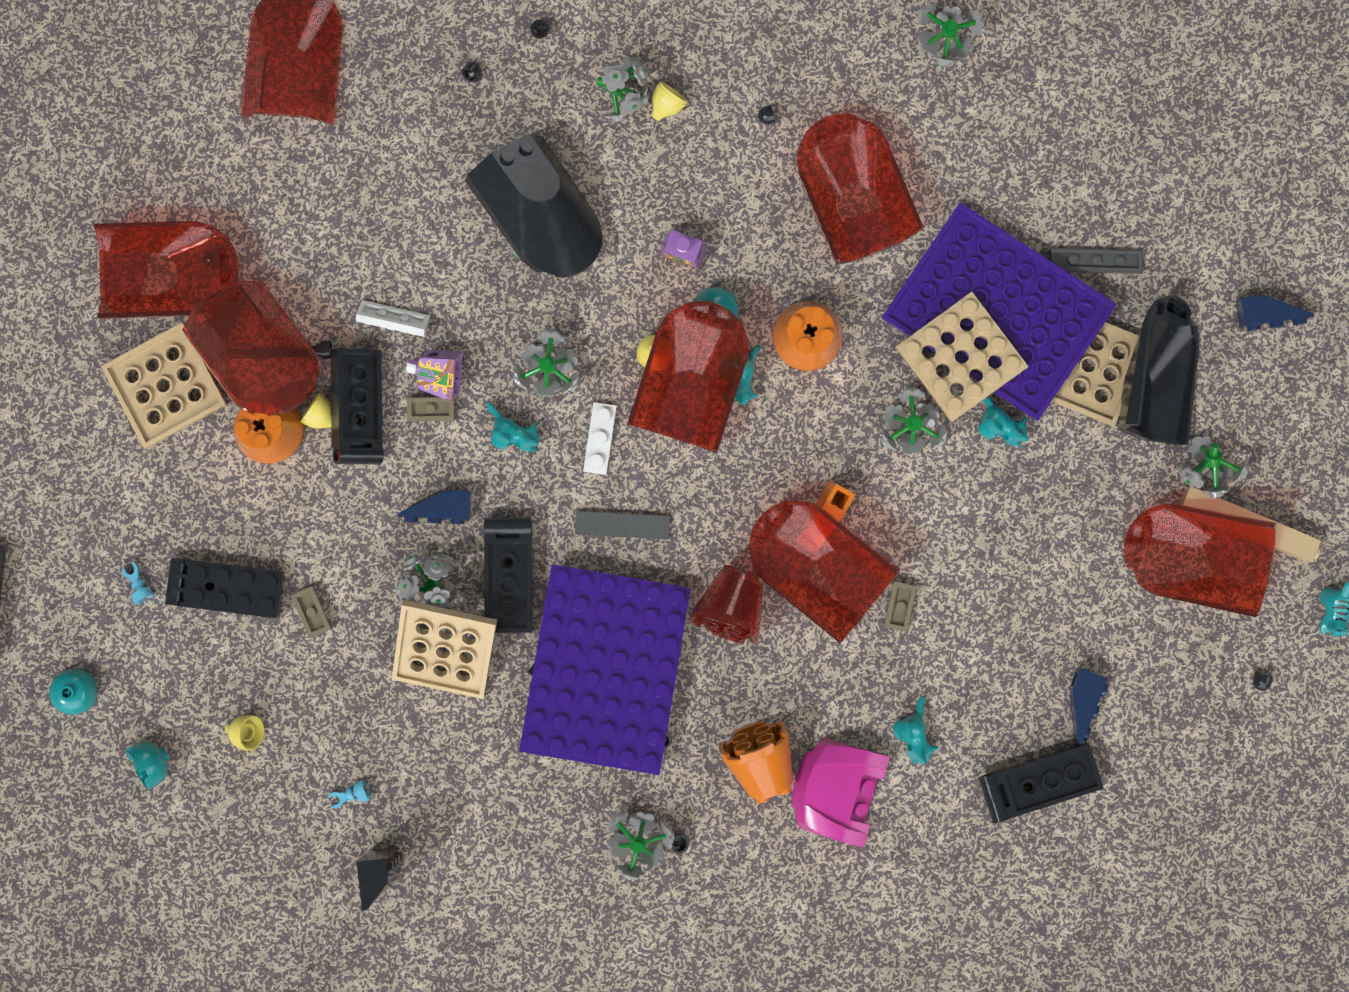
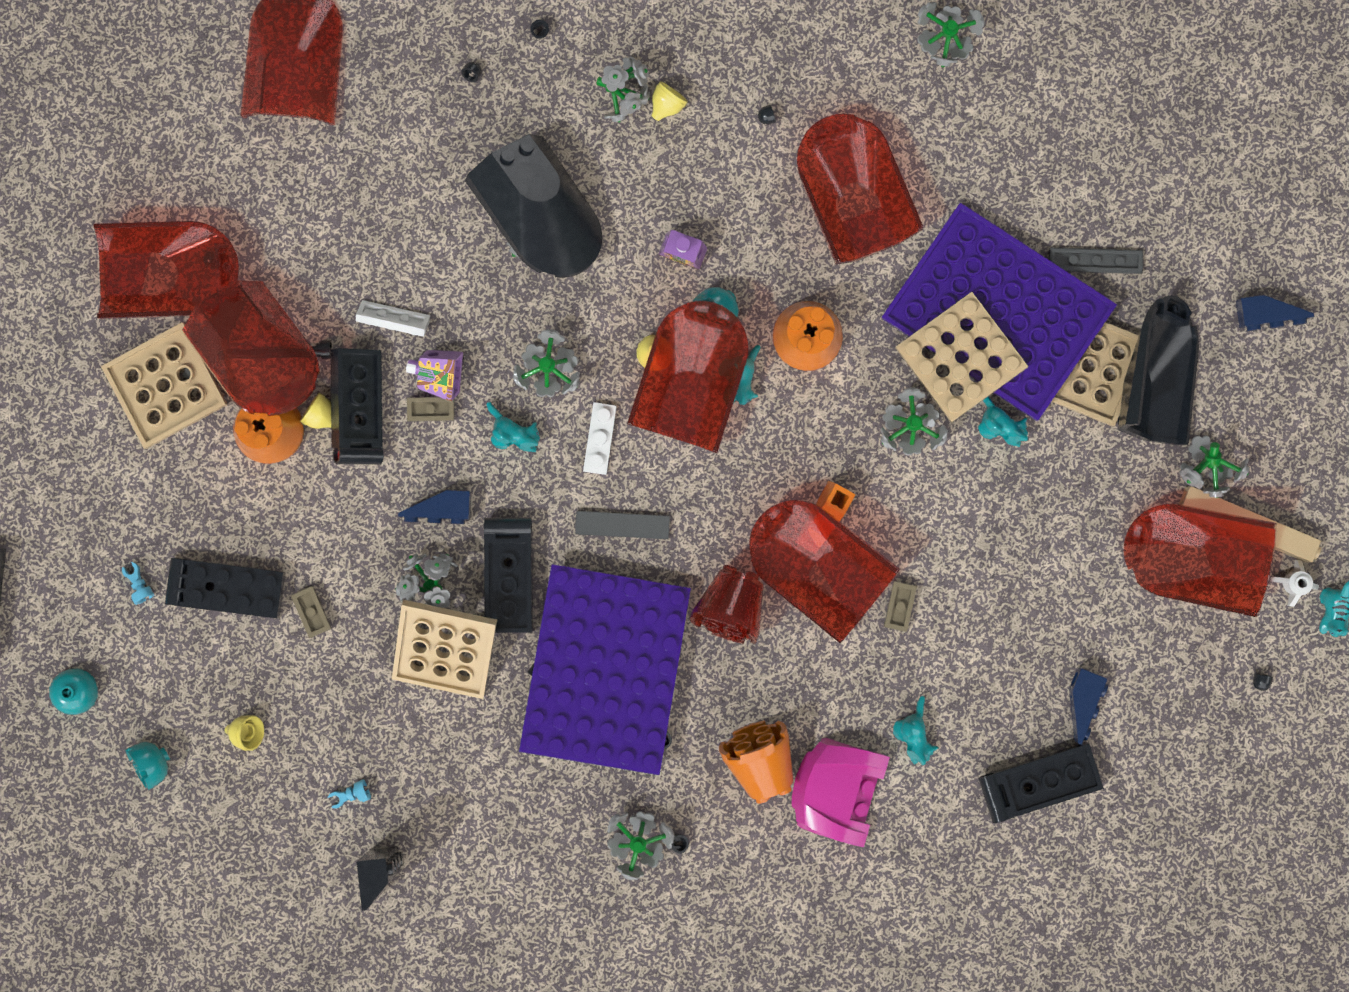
none -> white brick [1270,560,1319,607]

